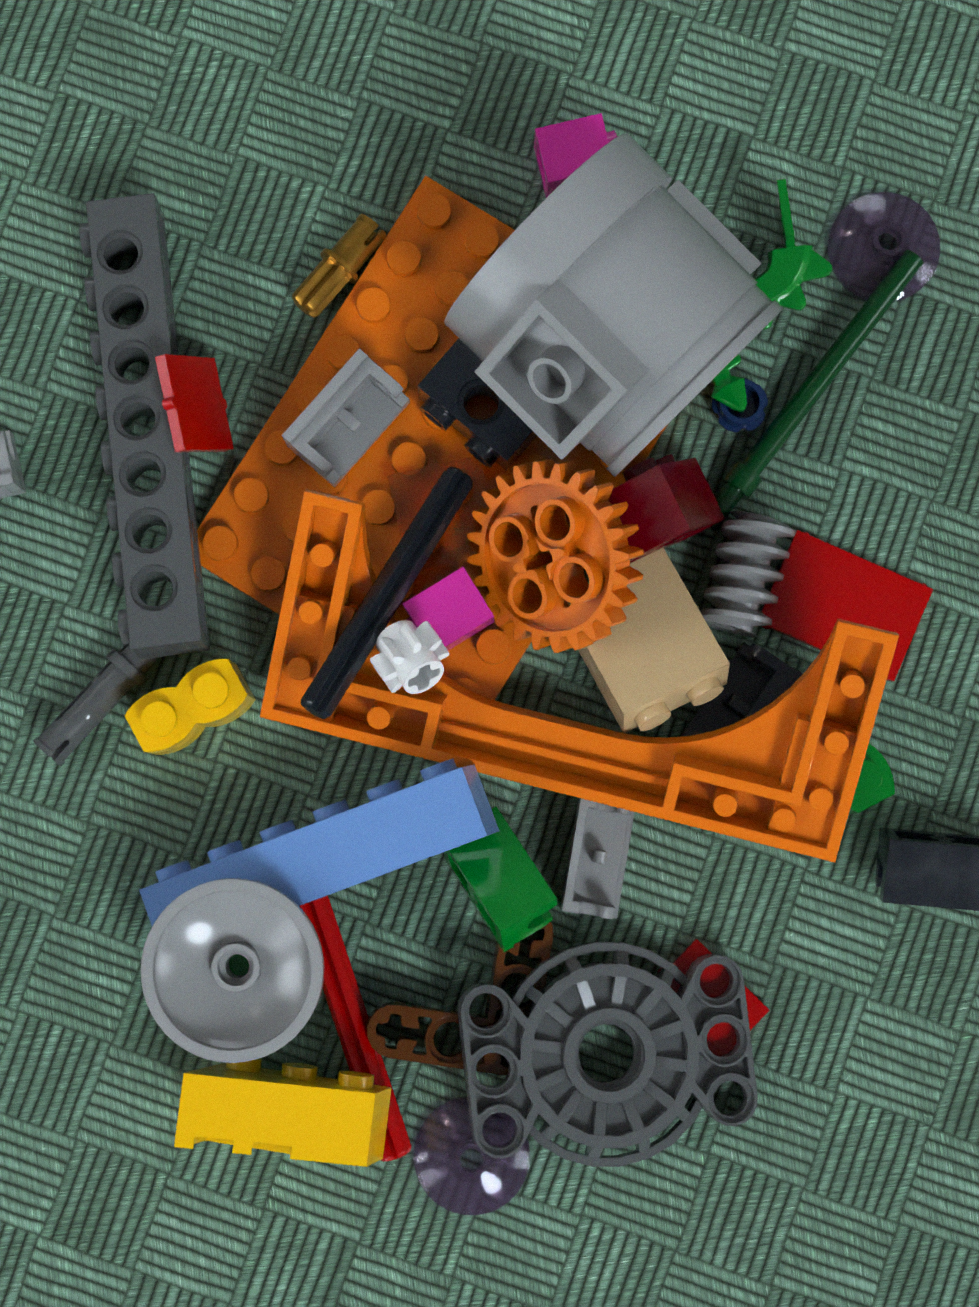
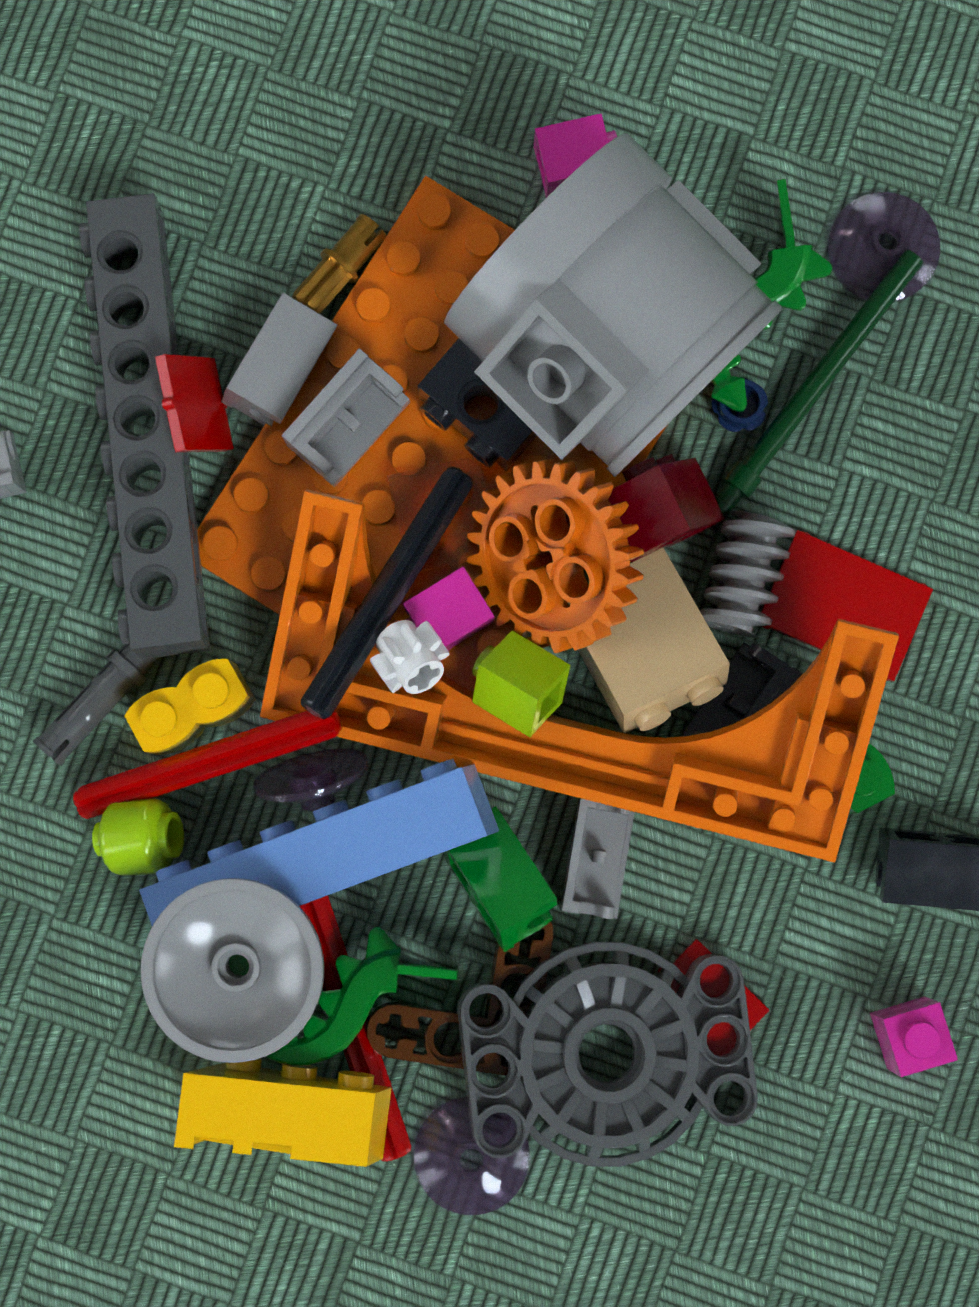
none -> red axle [73,709,342,819]
none -> lime head [92,798,184,876]
none -> light grey hinge [222,293,337,426]
none -> clear purple dish [253,749,369,811]
none -> green piece [265,927,459,1066]
none -> lime brick [472,630,571,738]
none -> dark pink brick [870,996,958,1077]

